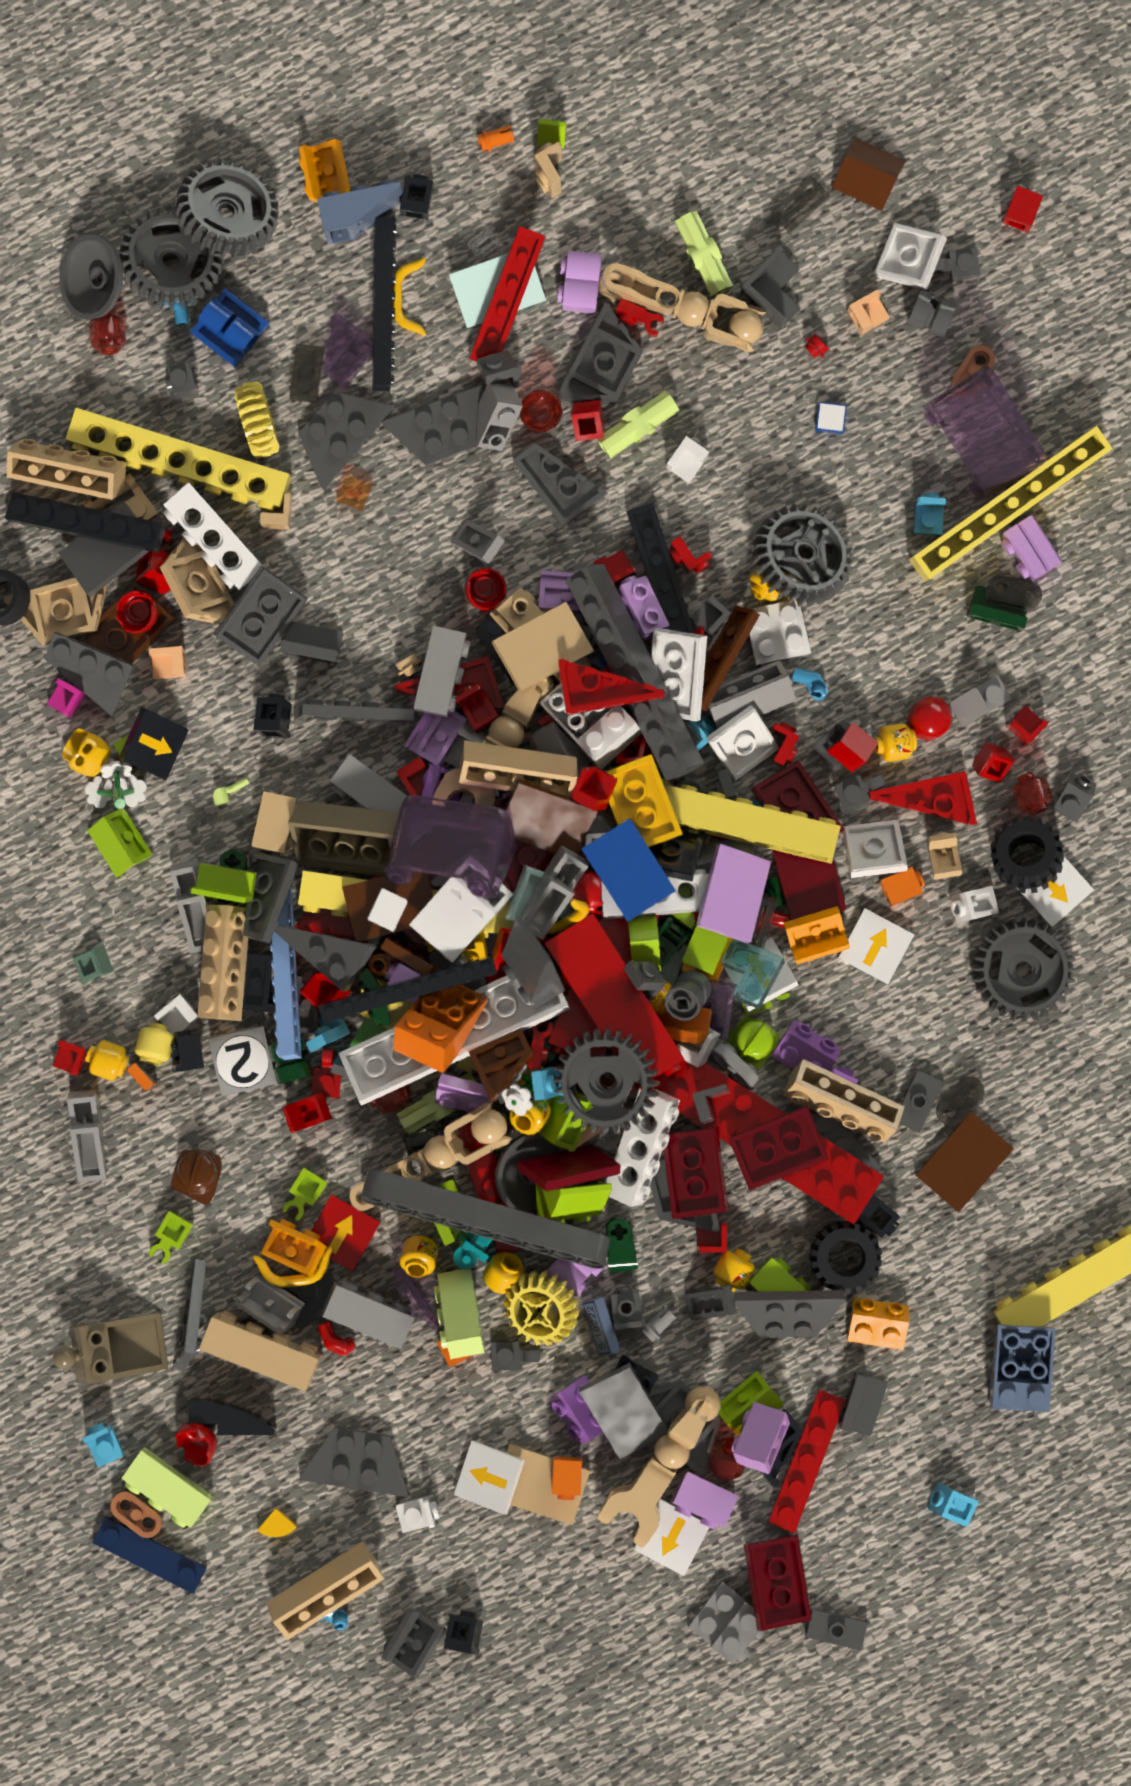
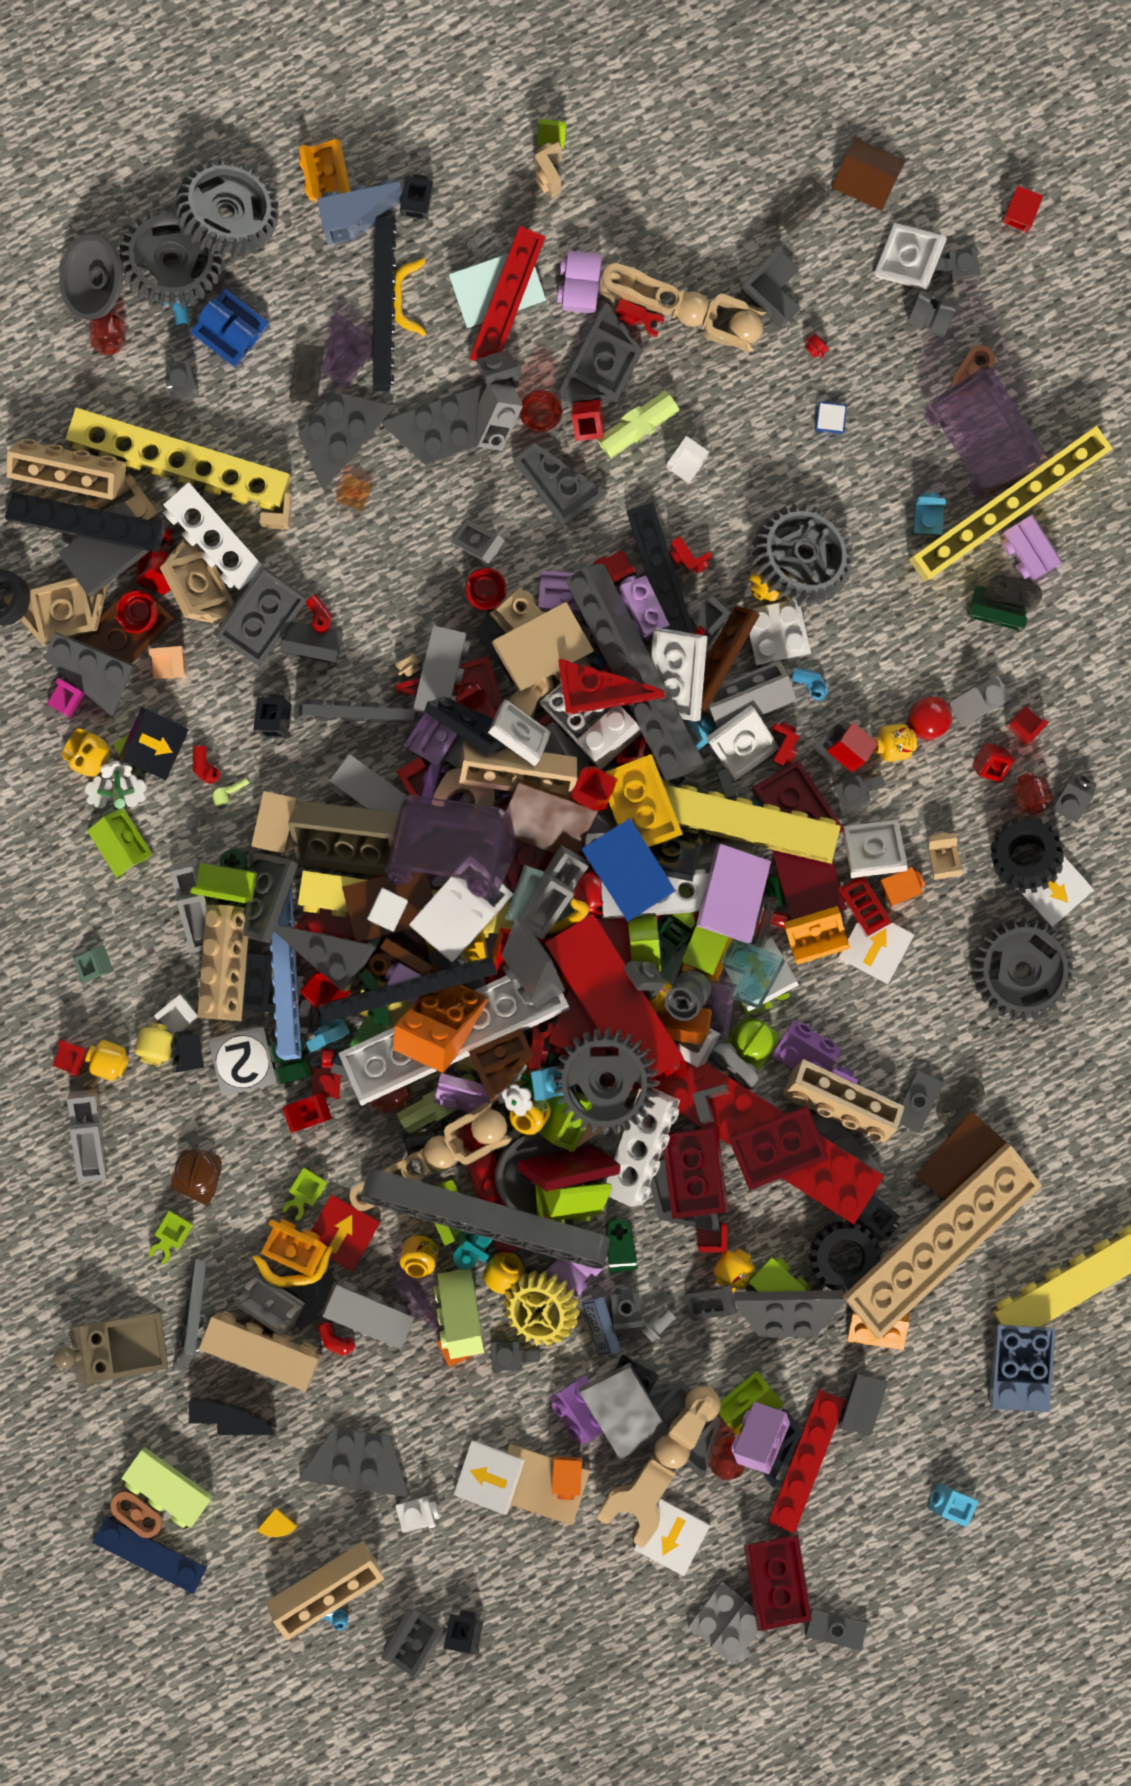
medium azure bracket [82,1422,125,1468] -> none
orange tile [127,1062,156,1090] -> none
red hair [176,1423,218,1466] -> none
light yellow gear [234,381,280,458] -> none
orange pin [477,124,514,152] -> none
lavender brick [670,1471,739,1530] -> none
yellowish green piece [675,211,733,298] -> none
light nougat panel [847,289,889,335] -> none
red wing [868,771,977,825] -> none
white bracket [950,886,999,923] -> none
none -> red arm [192,746,221,784]
none -> red arm [305,594,332,634]
none -> black wing [424,696,509,755]
none -> white tile [488,700,551,766]
none -> red slope [838,876,892,937]
none -> tan plate [842,1143,1042,1339]

